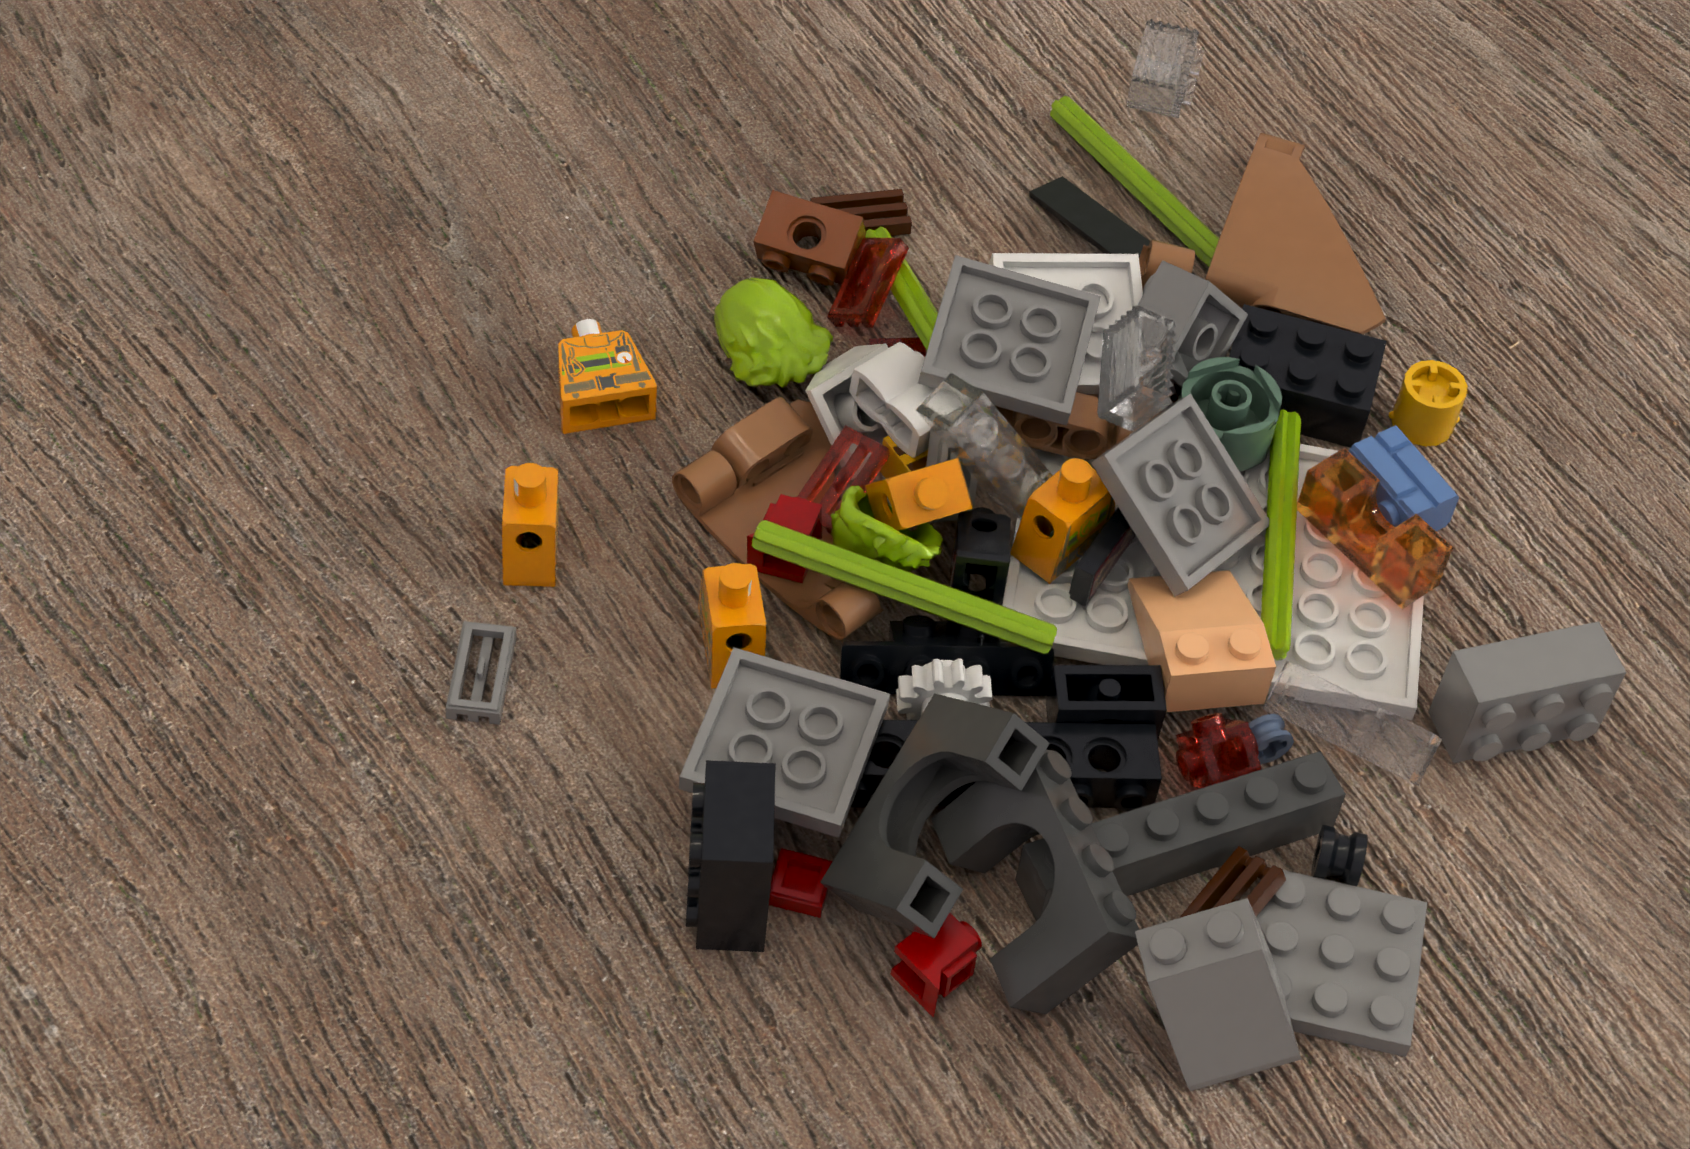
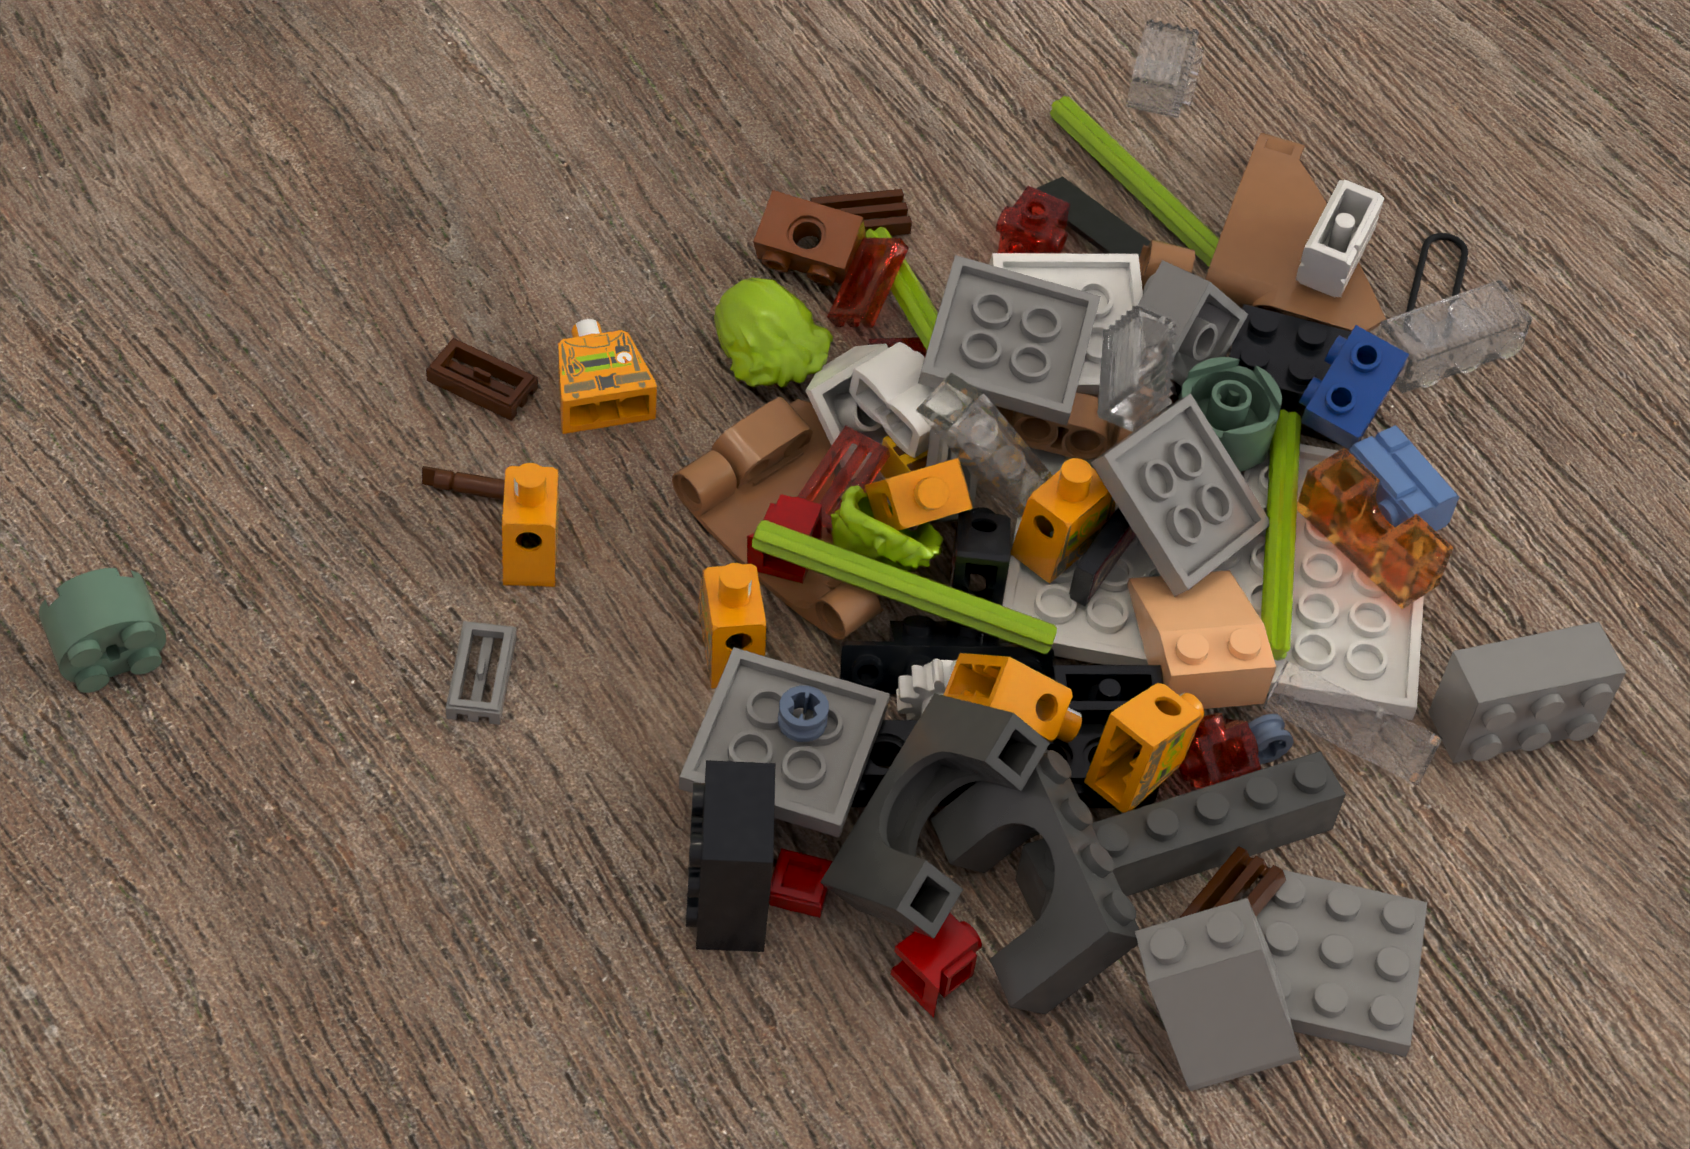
black wheel [1311,825,1368,886] -> none
yellow piece [1388,360,1468,447] -> none
none -> sand green brick [39,568,166,693]
none -> reddish brown wheel [422,466,505,500]
none -> reddish brown tile [426,338,538,421]
none -> sand blue bush [778,685,829,742]
none -> light orange torso [943,653,1082,743]
none -> clear red brick [996,186,1070,253]
none -> light orange torso [1084,683,1204,813]
none -> white brick [1296,180,1384,297]
none -> blue brick [1299,325,1409,449]
none -> clear brick [1377,280,1533,393]
none -> black piece [1402,233,1468,351]

